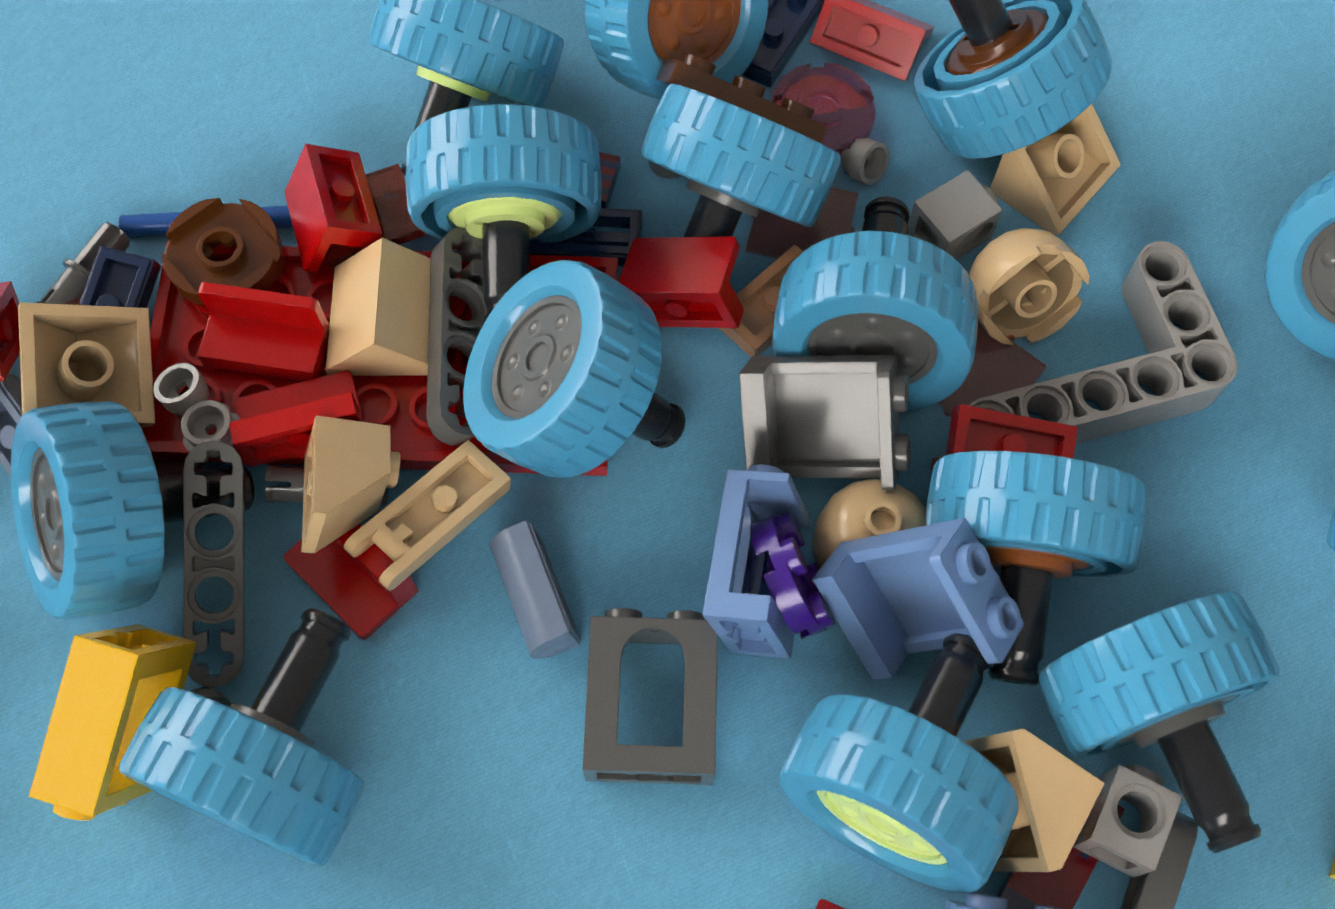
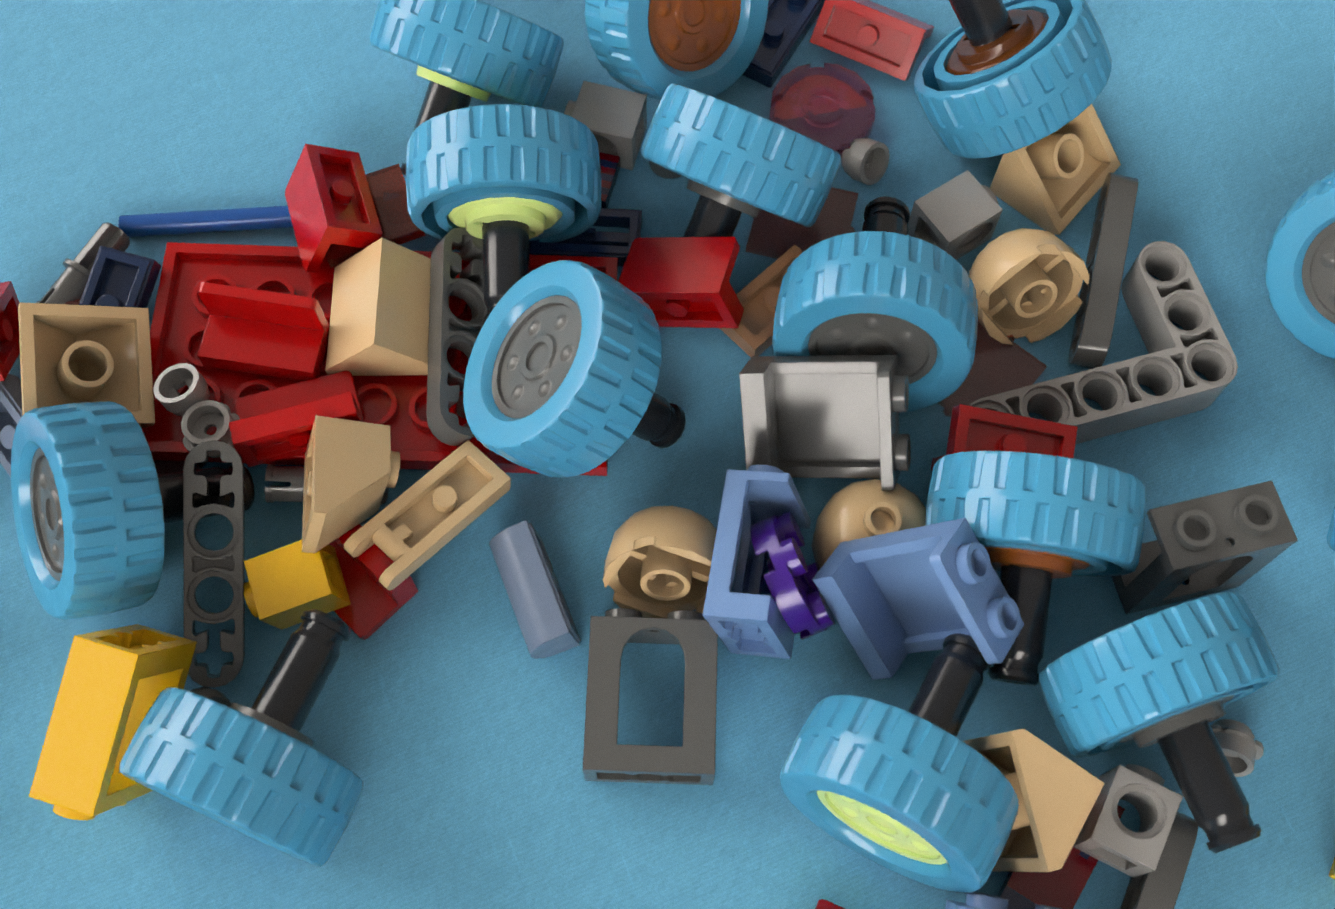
reddish brown plate [162,198,286,306] -> none
reddish brown plate [656,53,828,143] -> none
none -> yellow brick [243,540,351,630]
none -> light grey brick [564,81,647,170]
none -> tan cylinder [603,505,717,618]
none -> dark grey beam [1068,173,1138,369]
none -> dark grey panel [1111,480,1298,614]
none -> light grey plate [1210,719,1264,777]

